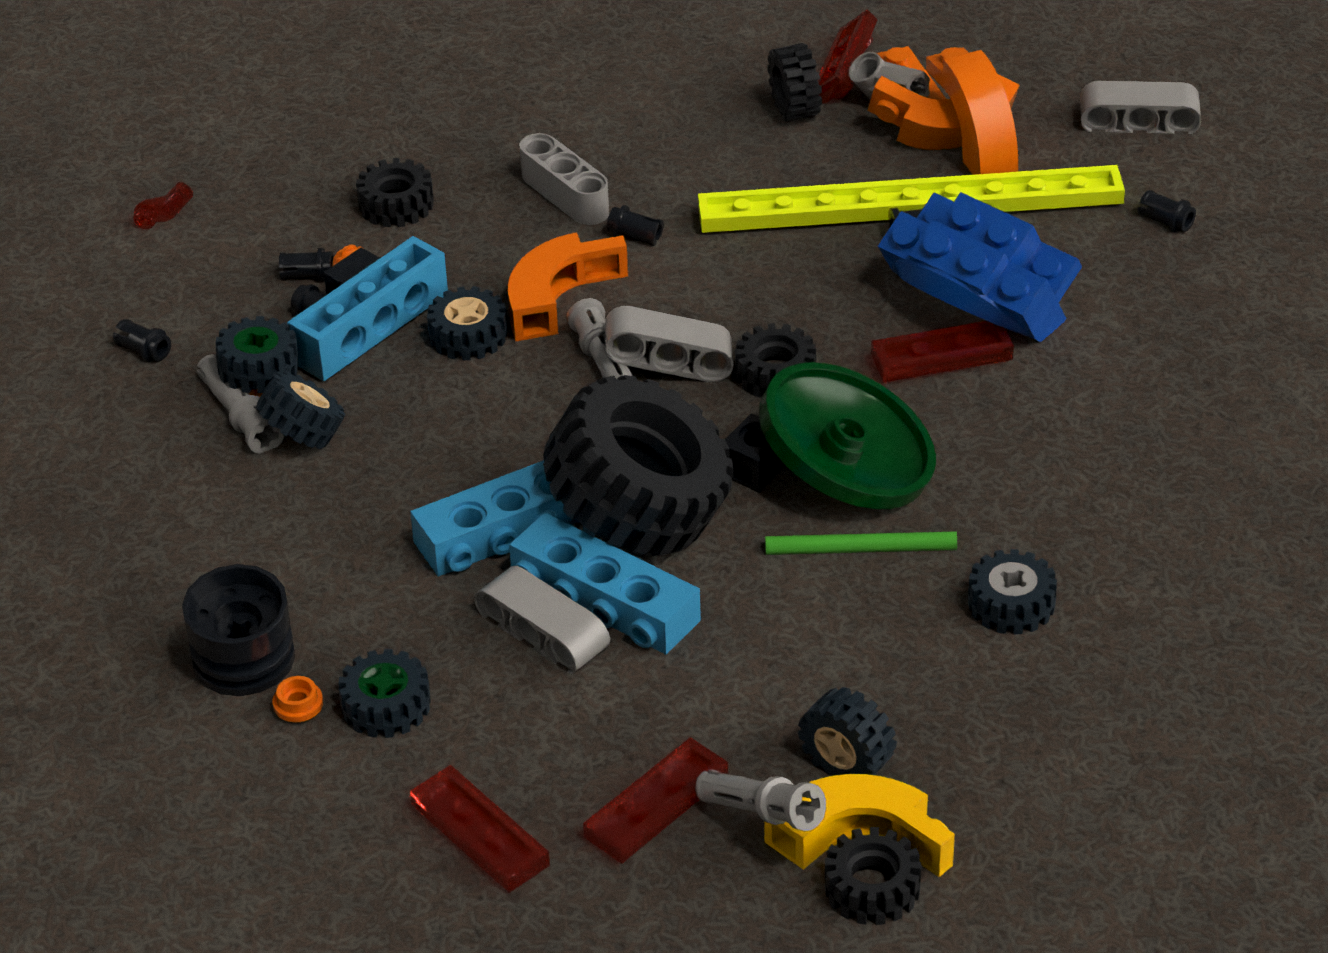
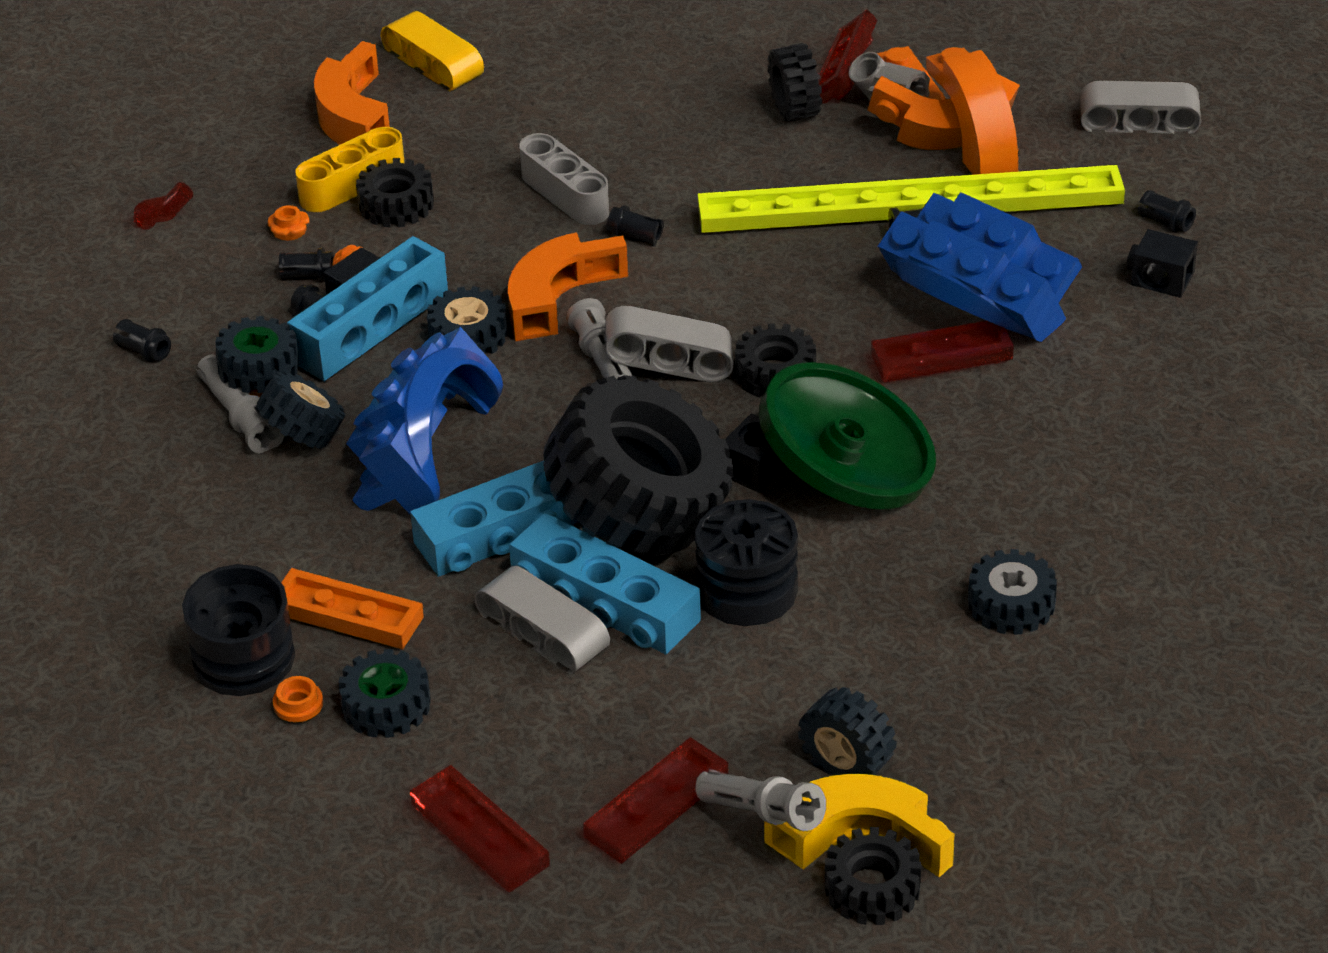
bright green bar [765,531,957,555] -> none
none -> orange plate [267,205,310,241]
none -> orange plate [281,568,424,649]
none -> yellow beam [296,127,405,212]
none -> orange arch [314,41,390,145]
none -> blue piece [346,327,503,514]
none -> yellow beam [380,11,484,92]
none -> black wheel [695,499,798,626]
none -> black brick [1126,229,1198,298]

